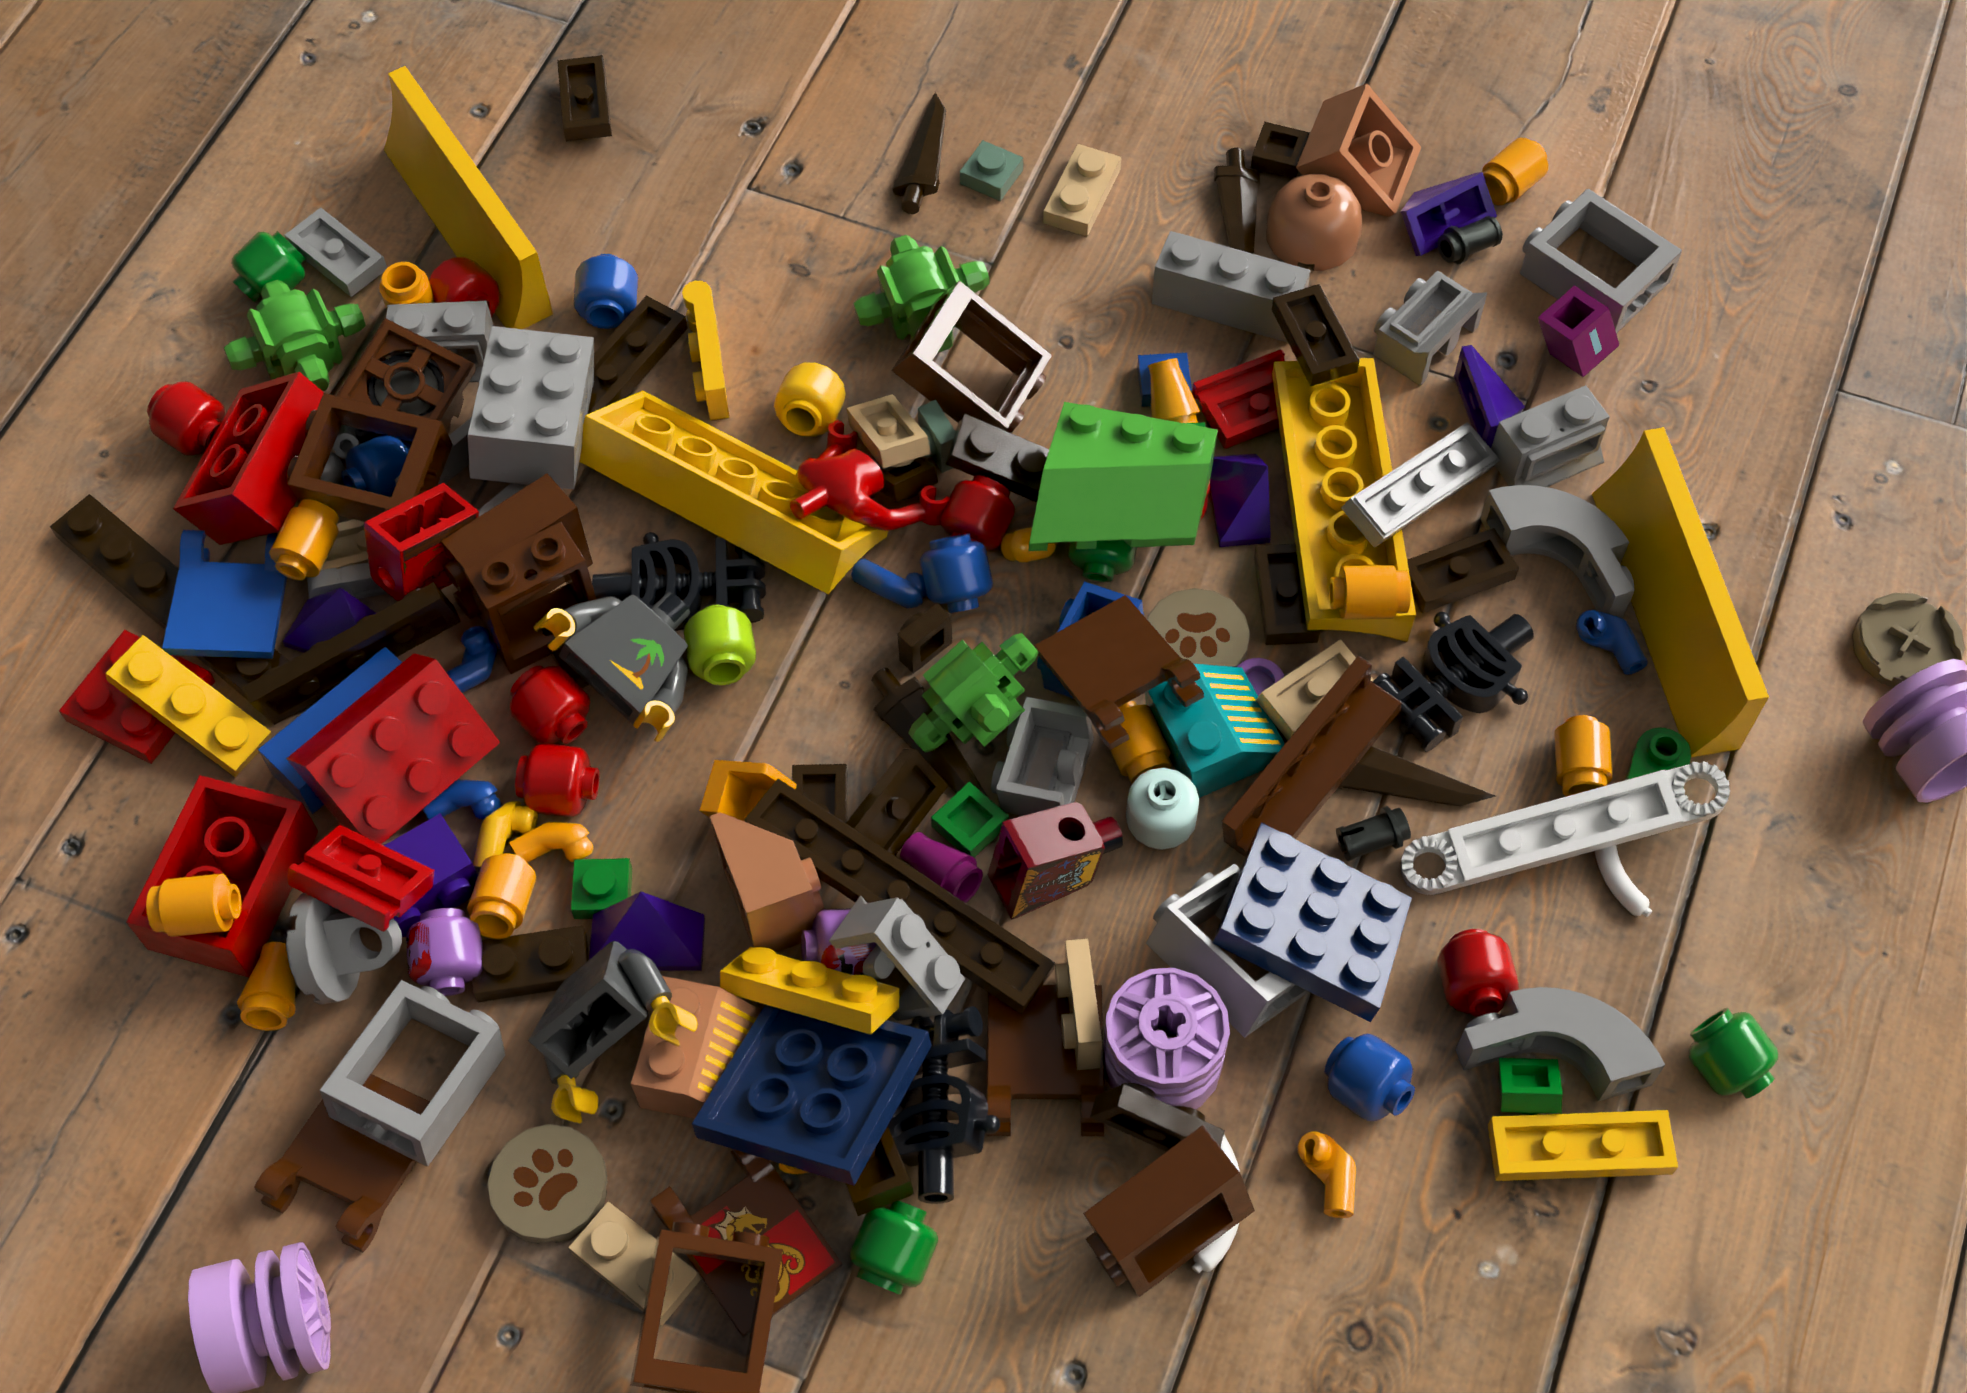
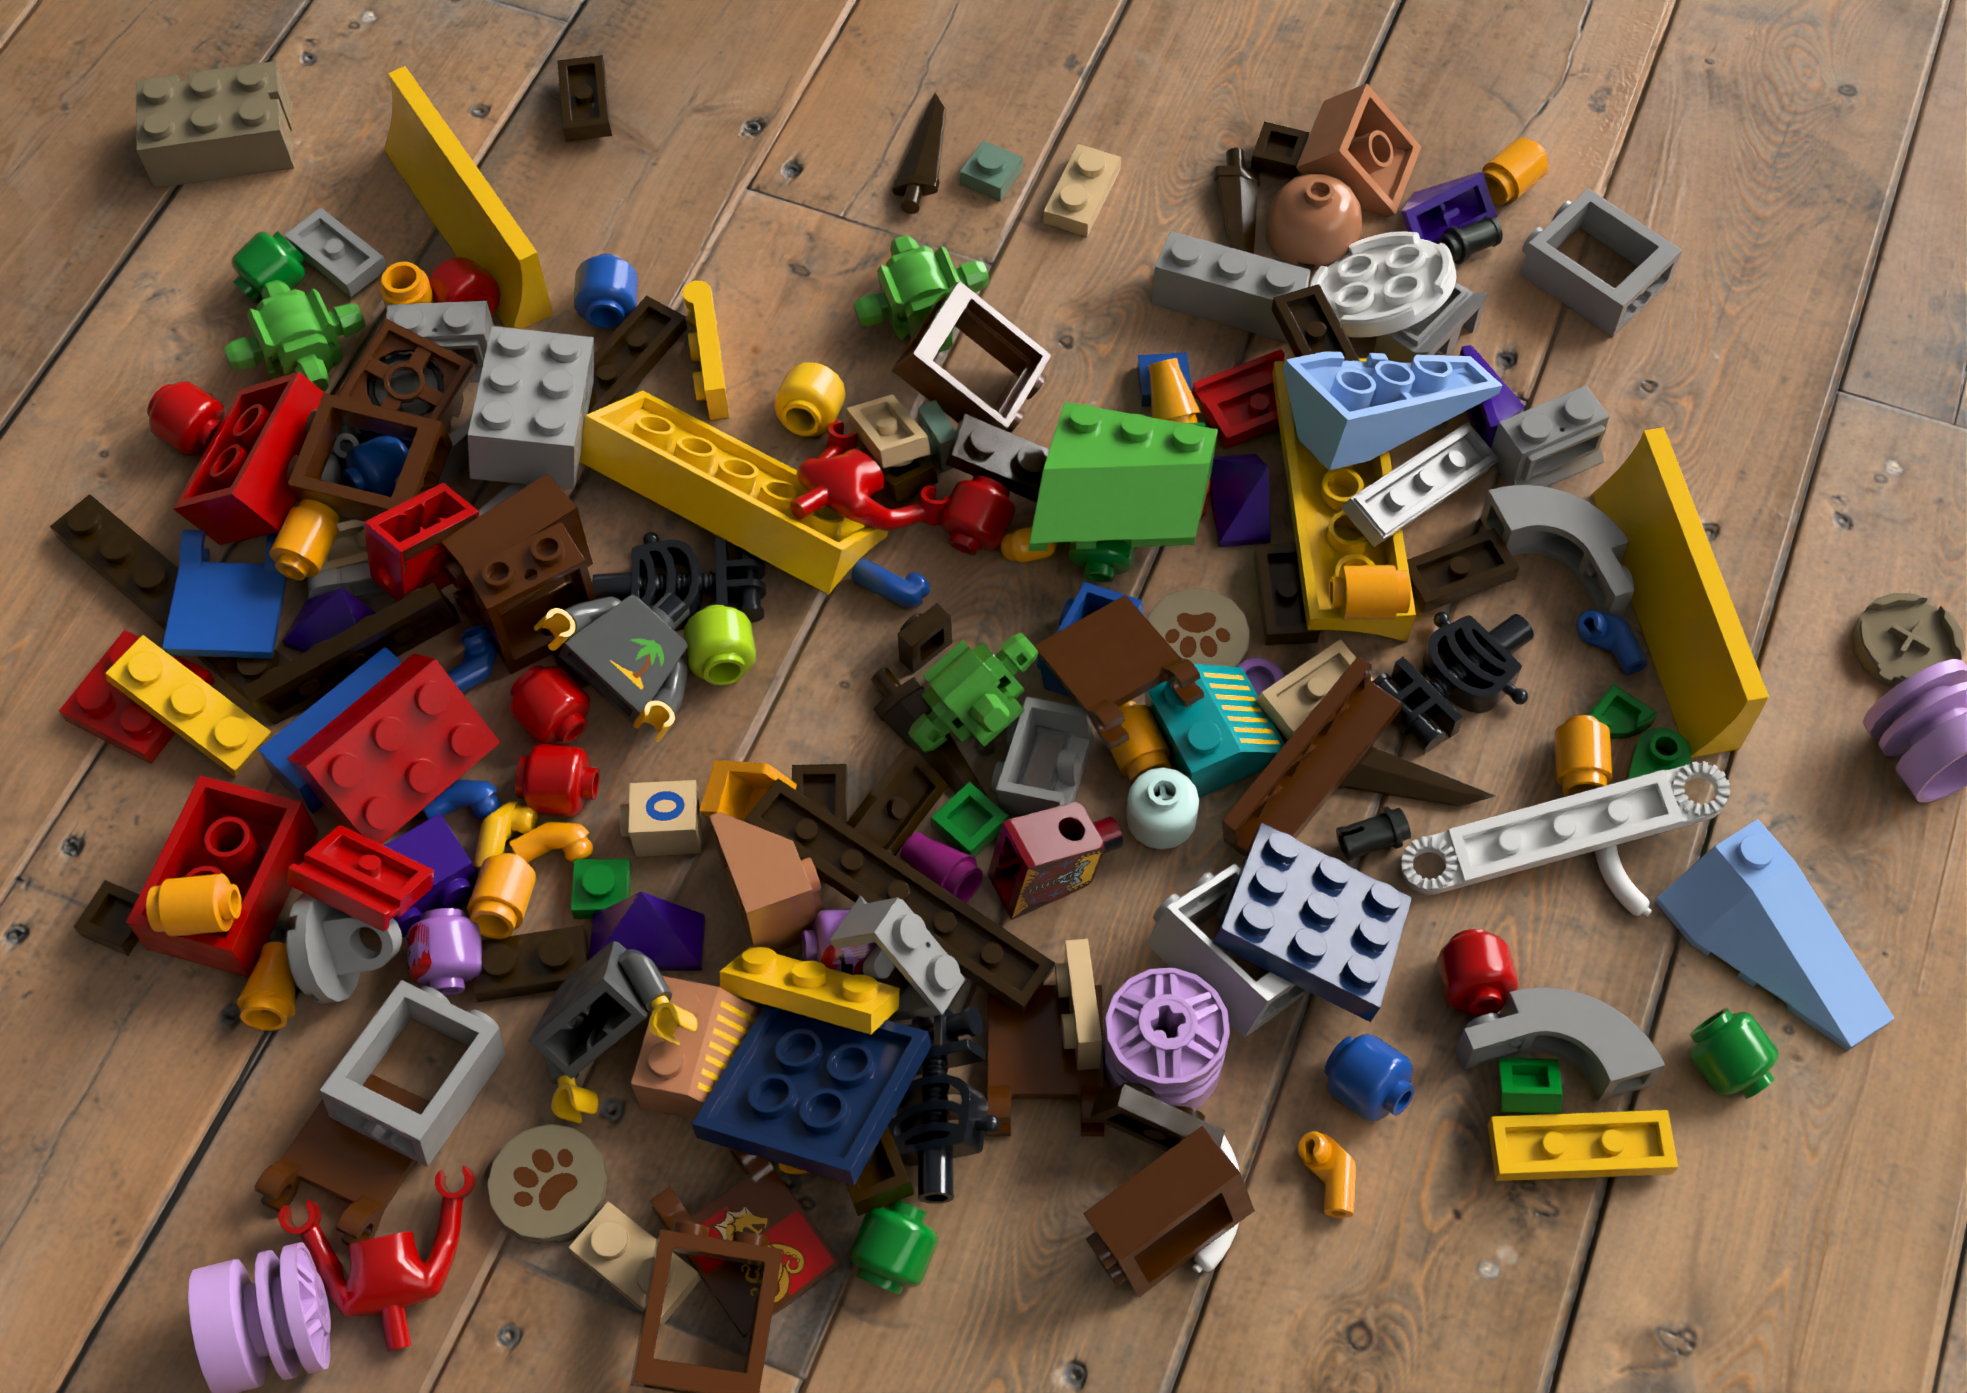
blue head [920,534,993,613] -> none
magenta brick [1538,285,1619,377] -> none
none -> dark brown plate [74,880,140,956]
none -> dark tan piece [136,61,294,188]
none -> red piece [278,1165,475,1351]
none -> tan brick [619,780,702,857]
none -> light blue wedge [1283,352,1502,470]
none -> white tile [1309,232,1457,338]
none -> green tile [1588,684,1658,739]
none -> light blue wedge [1655,819,1895,1051]

